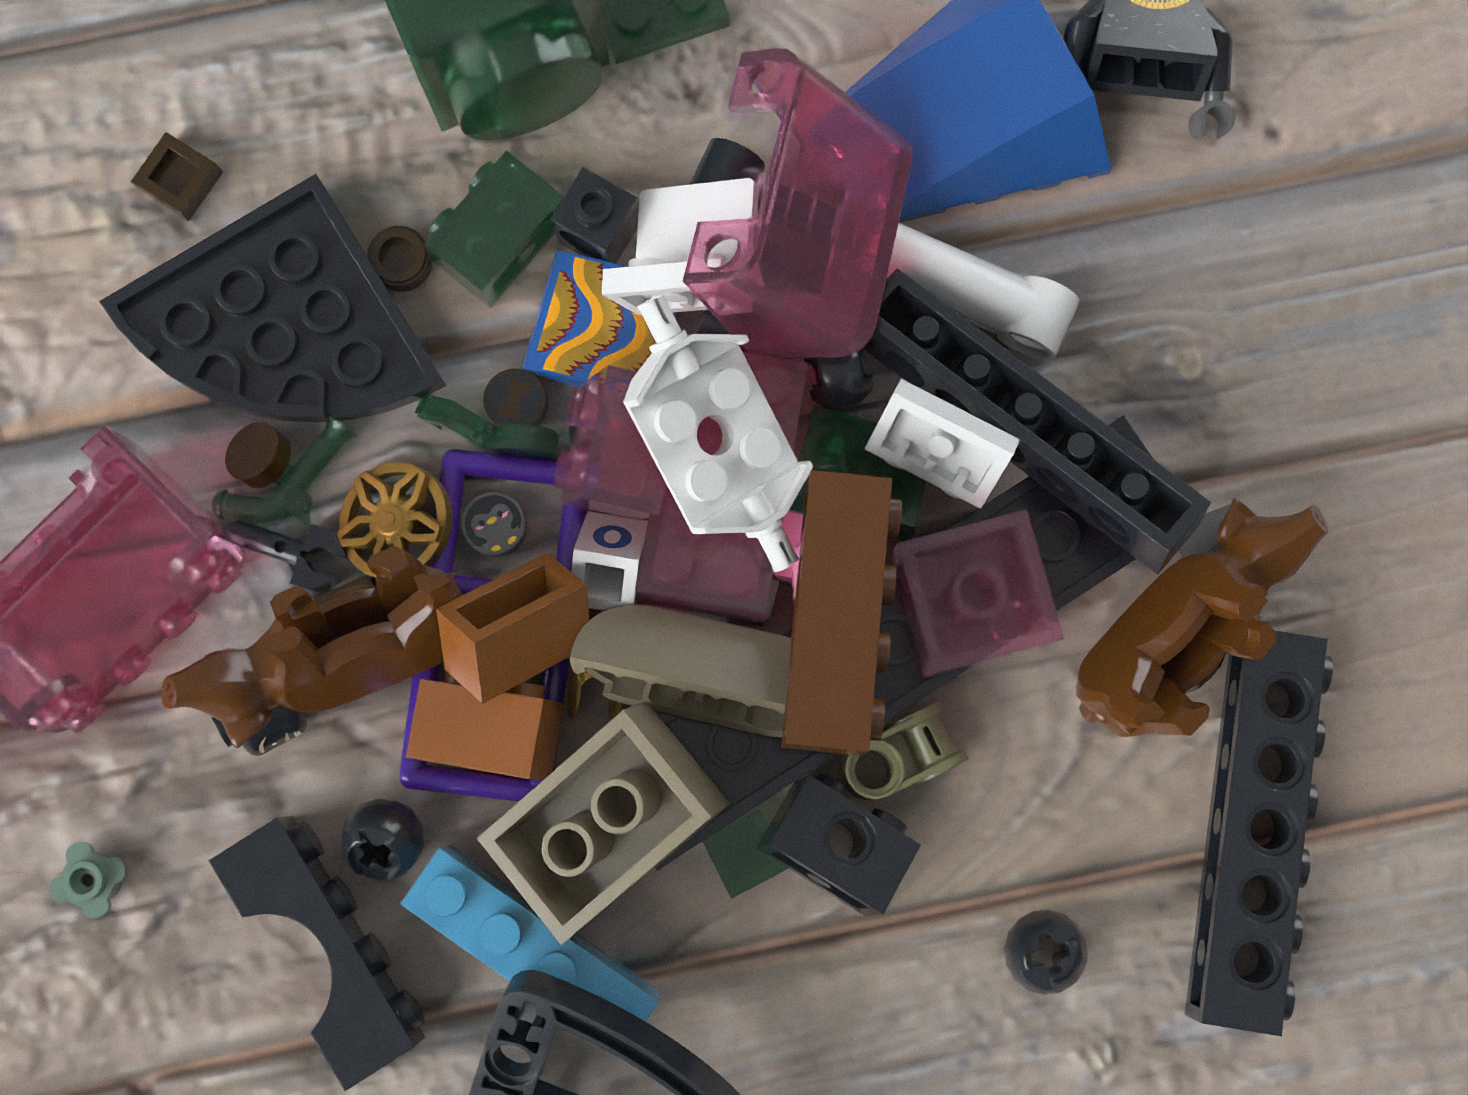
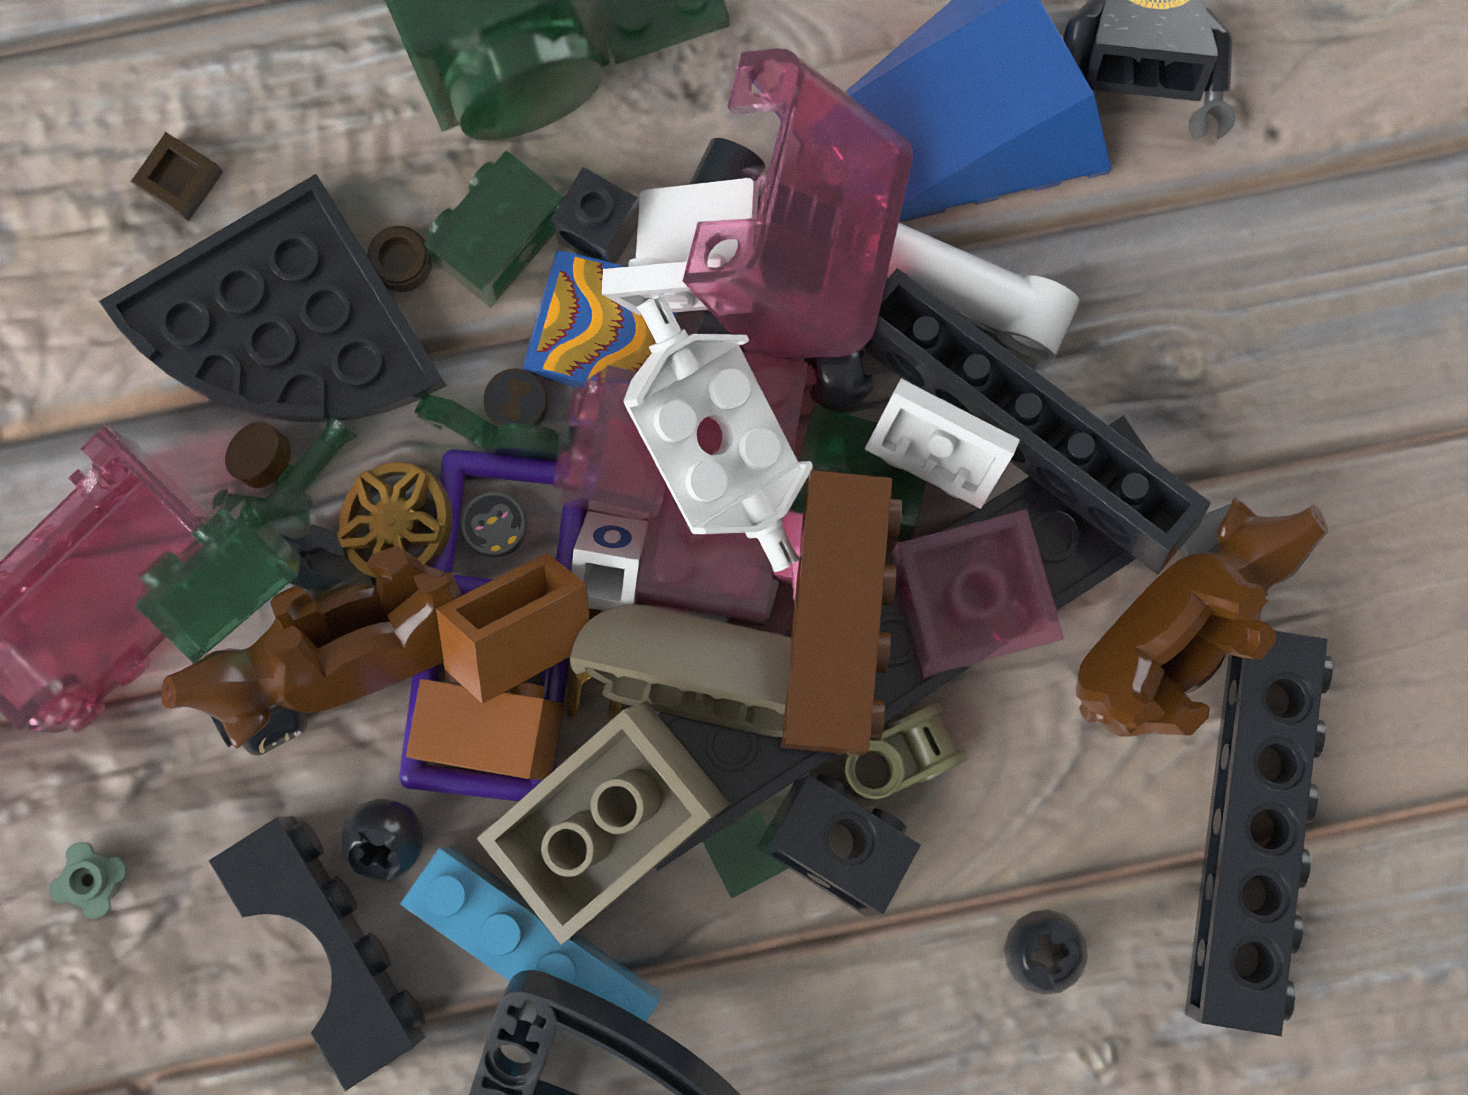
none -> clear green brick [134,499,301,664]

